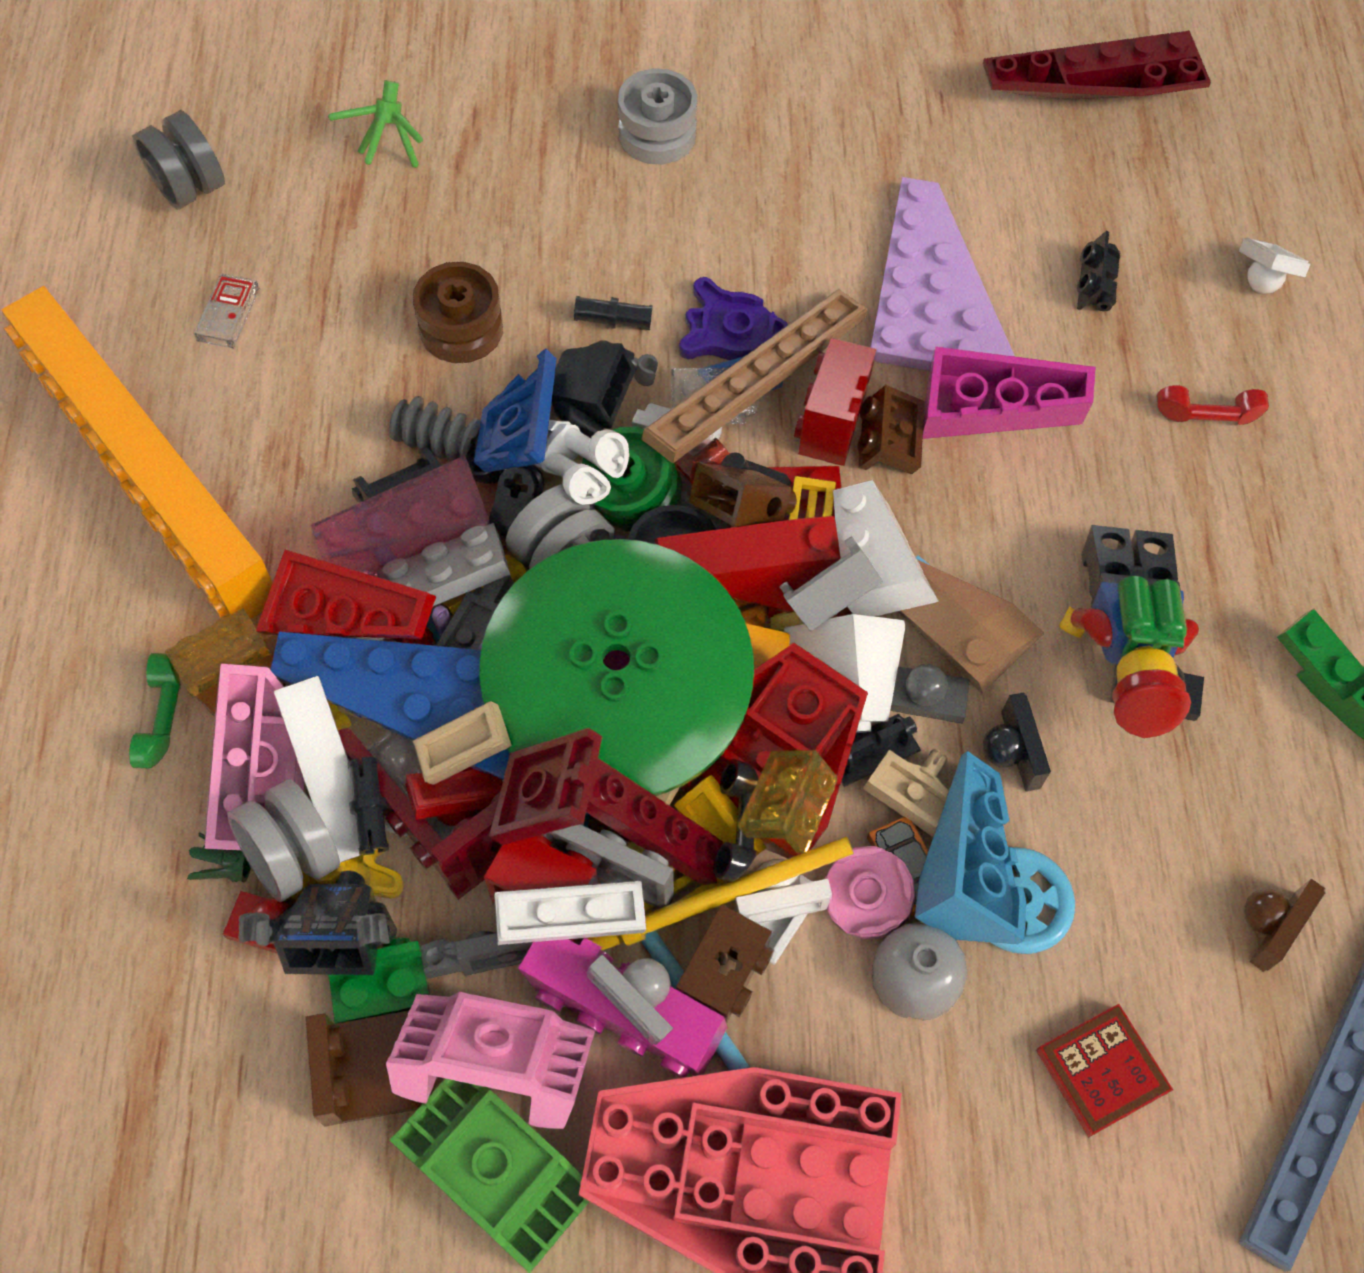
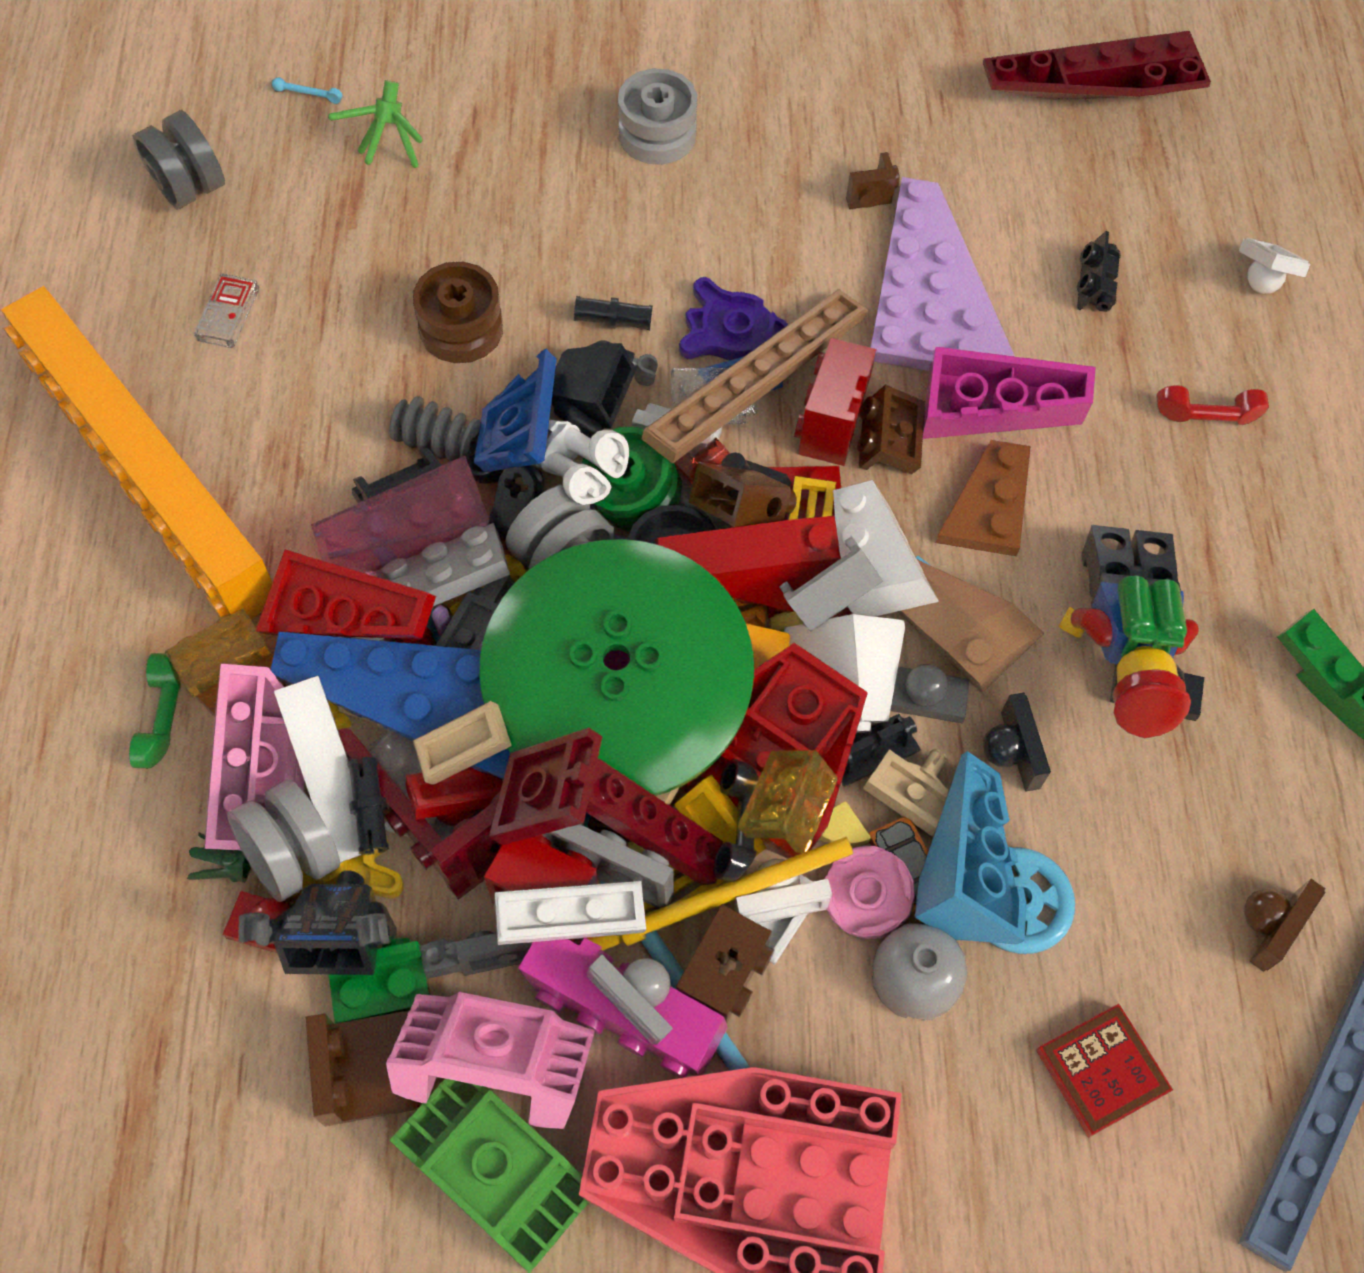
none -> medium azure hinge [272,77,343,104]
none -> light yellow tile [819,801,871,848]
none -> reddish brown bracket [846,152,900,209]
none -> dark orange wing [935,440,1031,557]

